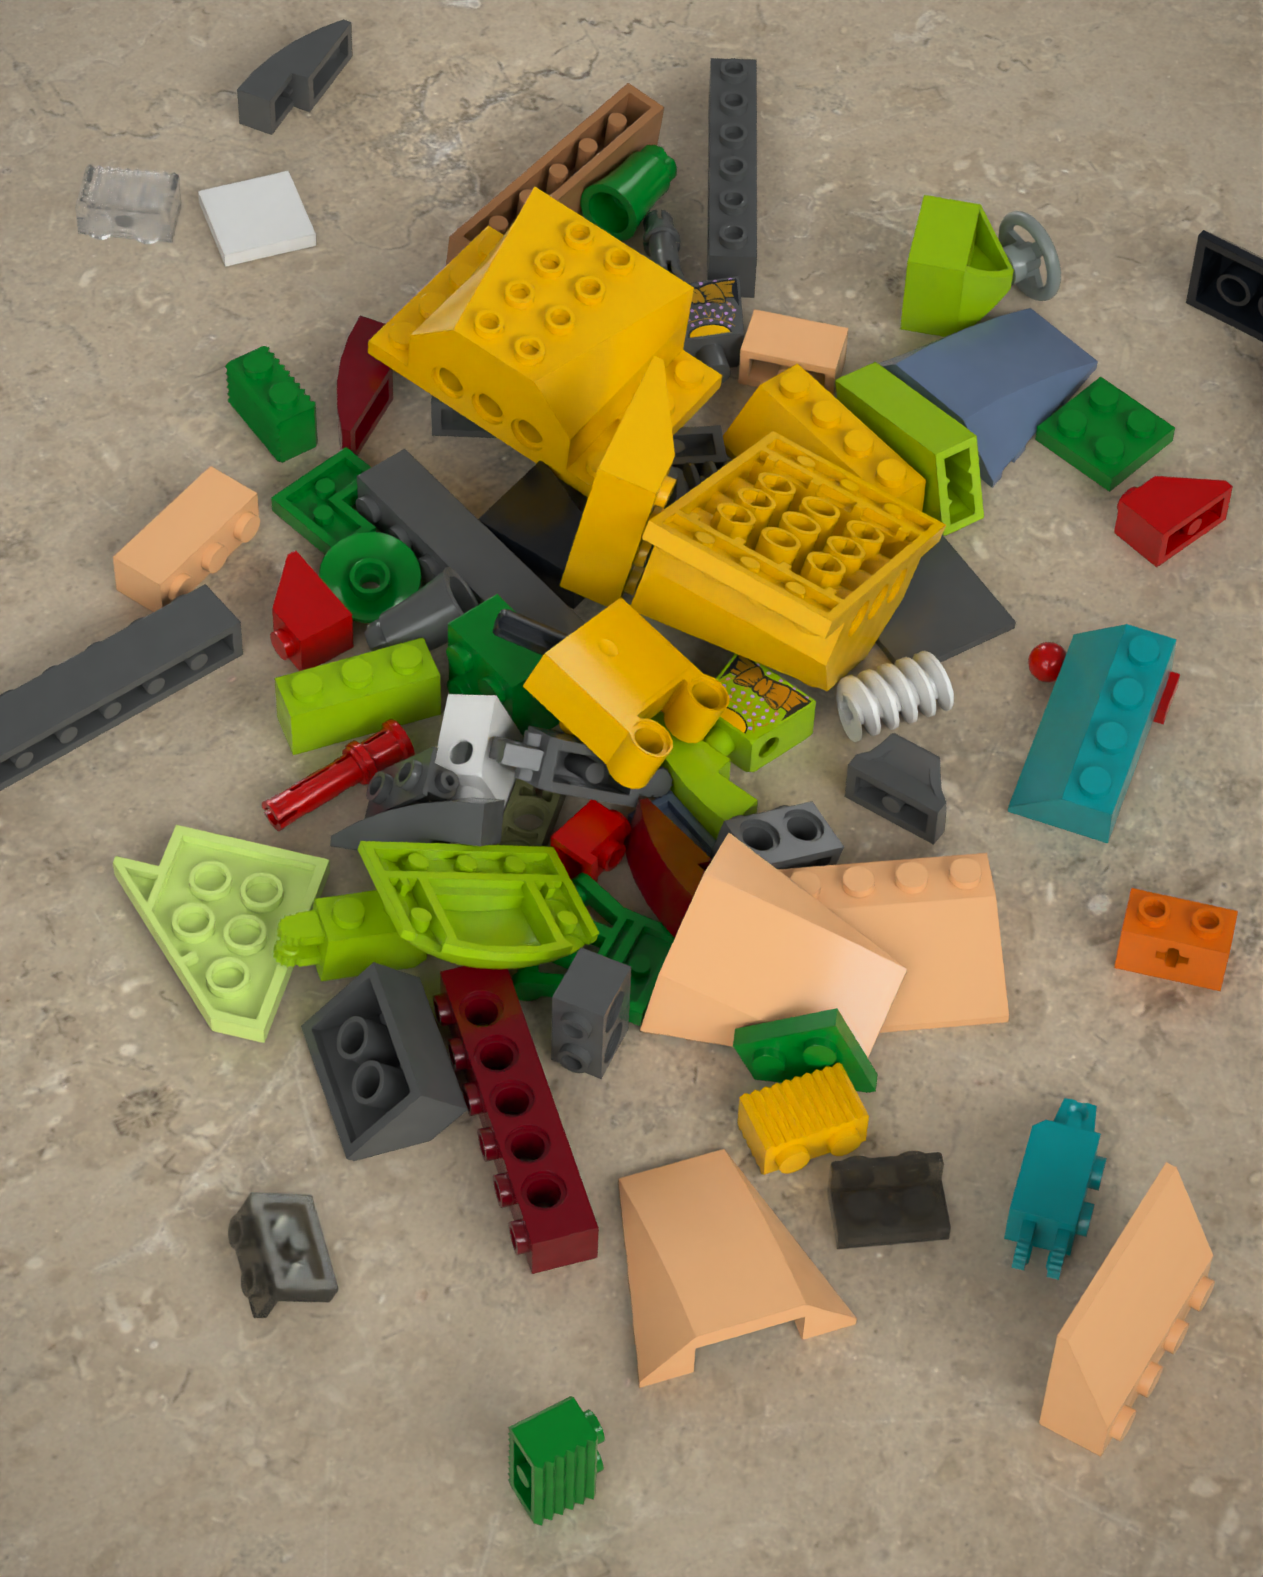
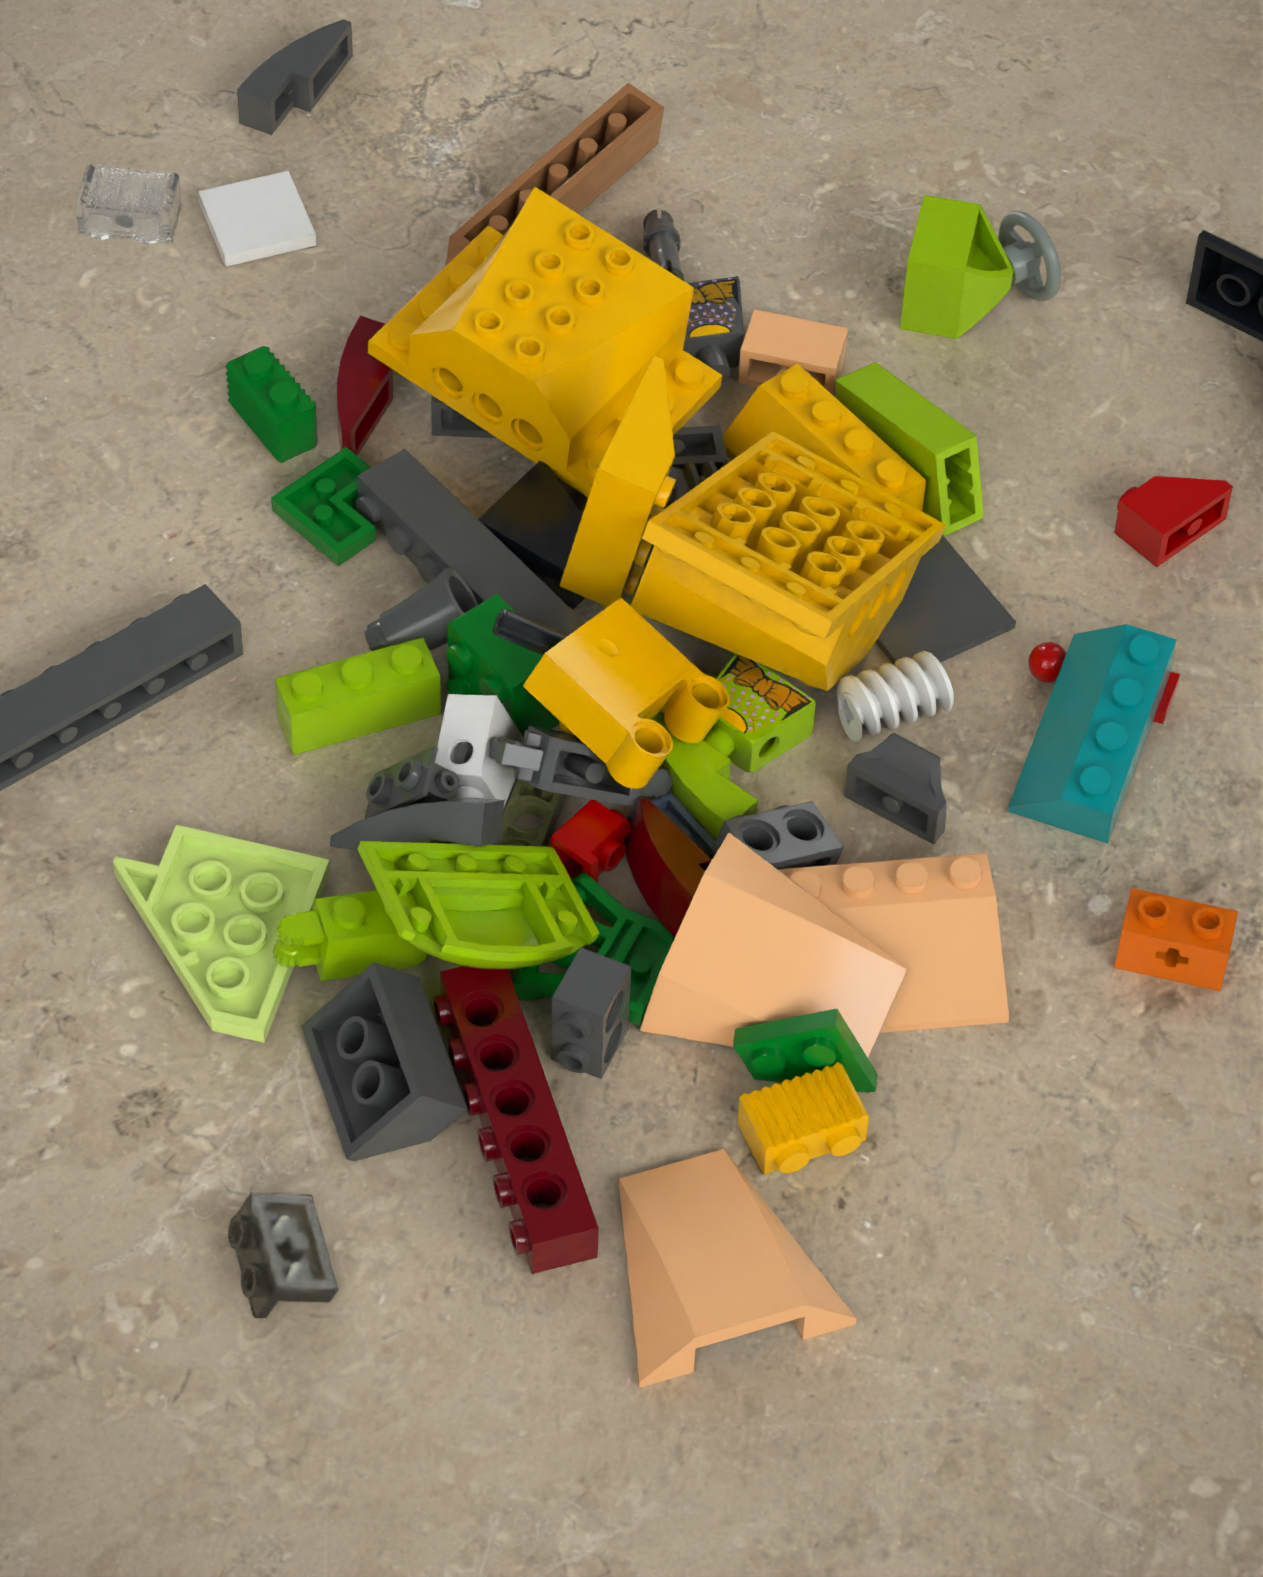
light nougat brick [113,466,260,612] -> none
red pin [262,719,415,831] -> none
red slope [270,550,354,671] -> none
green dish [319,532,421,623] -> none
green brick [508,1396,605,1526] -> none
green plant [581,145,677,241] -> none
dark grey brick [707,58,757,298] -> none
clear smoke bracket [827,1151,951,1250] -> none
sand blue wedge [878,308,1098,488] -> none
teal hinge [1004,1098,1107,1280] -> none
green plate [1035,377,1175,492] -> none
light nougat slope [1039,1162,1215,1457] -> none

